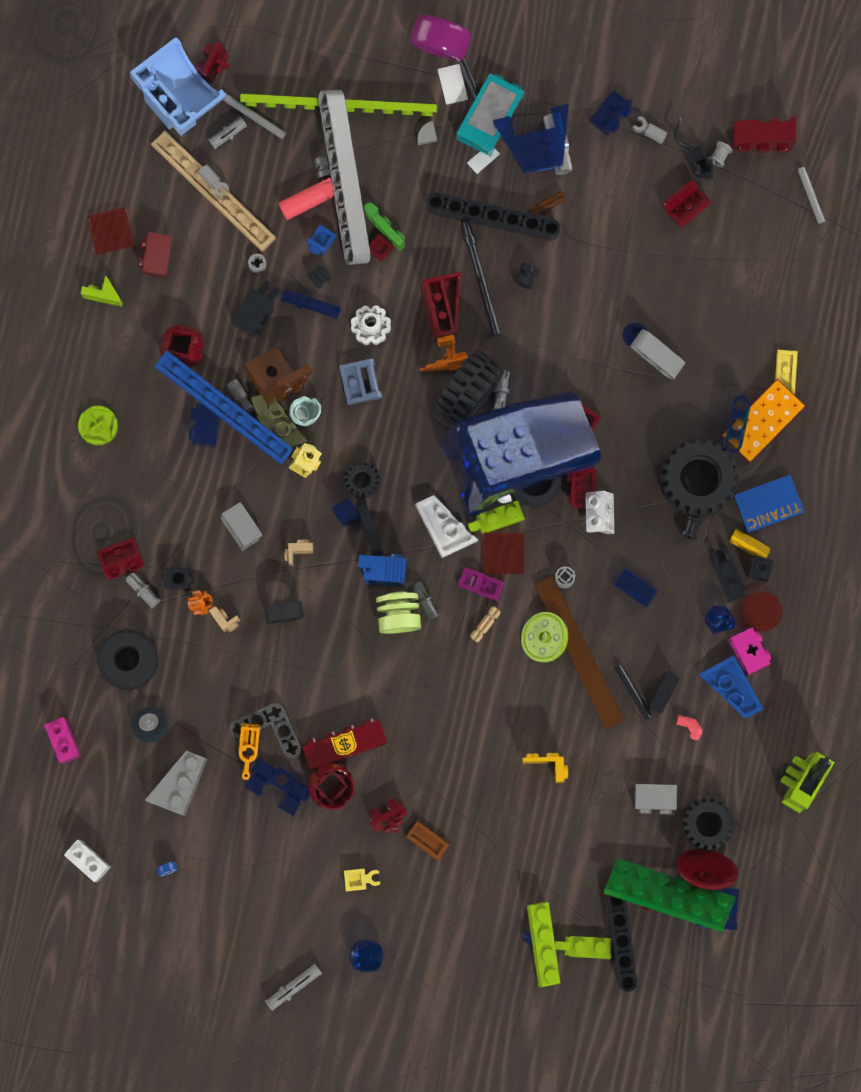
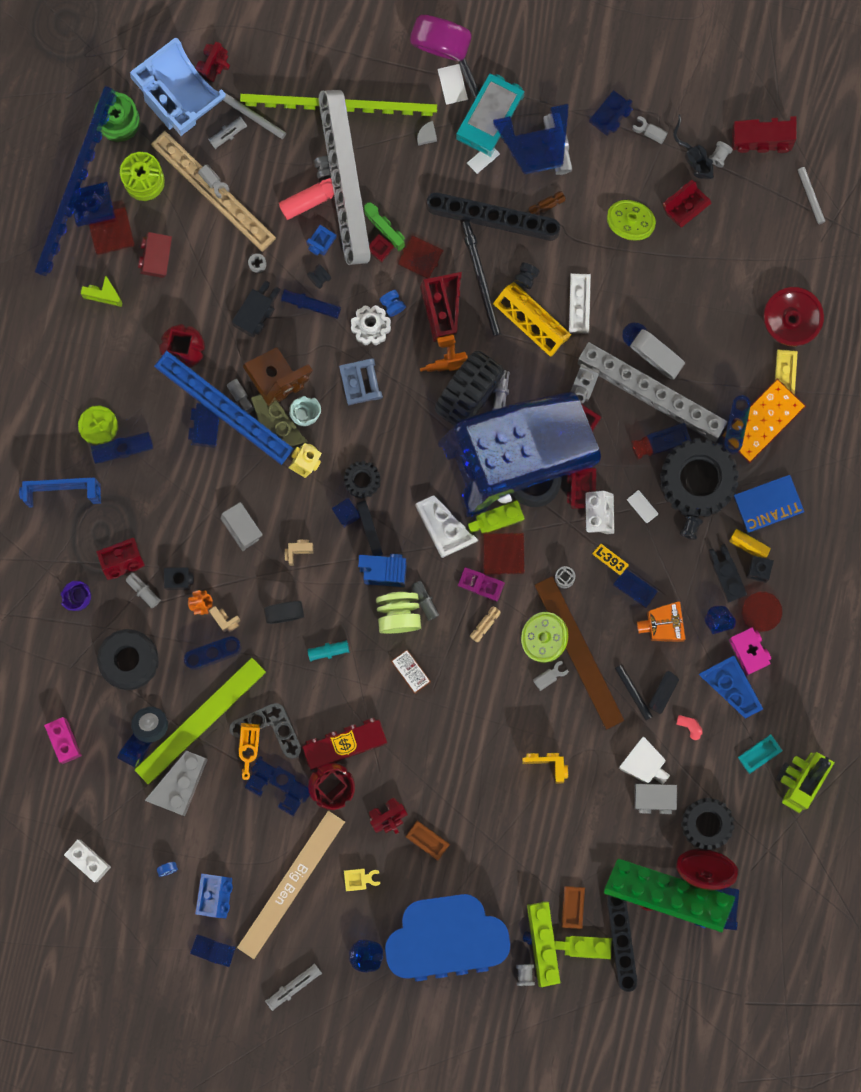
none -> blue panel [19,478,101,508]
none -> clear blue plate [35,86,117,276]
none -> dark purple hair [61,581,91,611]
none -> clear blue tile [69,182,115,227]
none -> clear blue piece [91,432,154,464]
none -> bright green wheel [94,92,140,142]
none -> clear blue slope [117,733,152,767]
none -> lime wheel [120,152,165,201]
none -> lime tile [135,658,266,785]
none -> clear blue beam [184,636,242,670]
none -> clear blue slope [190,934,236,967]
none -> blue bracket [195,874,233,919]
none -> tan tile [237,811,345,959]
none -> teal pin [307,640,350,662]
none -> blue wheel [379,290,406,317]
none -> blue brick [385,894,510,981]
none -> tile [391,650,431,694]
none -> clear red piece [398,235,443,279]
none -> yellow fence [493,282,572,357]
none -> light grey bush [516,964,535,986]
none -> light grey bar [533,661,569,691]
none -> dark orange tile [562,886,585,929]
none -> white tile [569,274,591,334]
none -> light grey hips [569,364,600,403]
none -> light grey brick [577,342,728,443]
none -> yellow sticker [592,544,629,575]
none -> lime shield [607,200,656,240]
none -> white torso [619,737,670,785]
none -> white sticker [627,490,658,523]
none -> clear red wheel [631,436,653,460]
none -> orange torso [637,602,686,642]
none -> clear blue plate [646,423,691,455]
none -> teal tile [737,734,783,774]
none -> dark red dish [764,287,824,346]

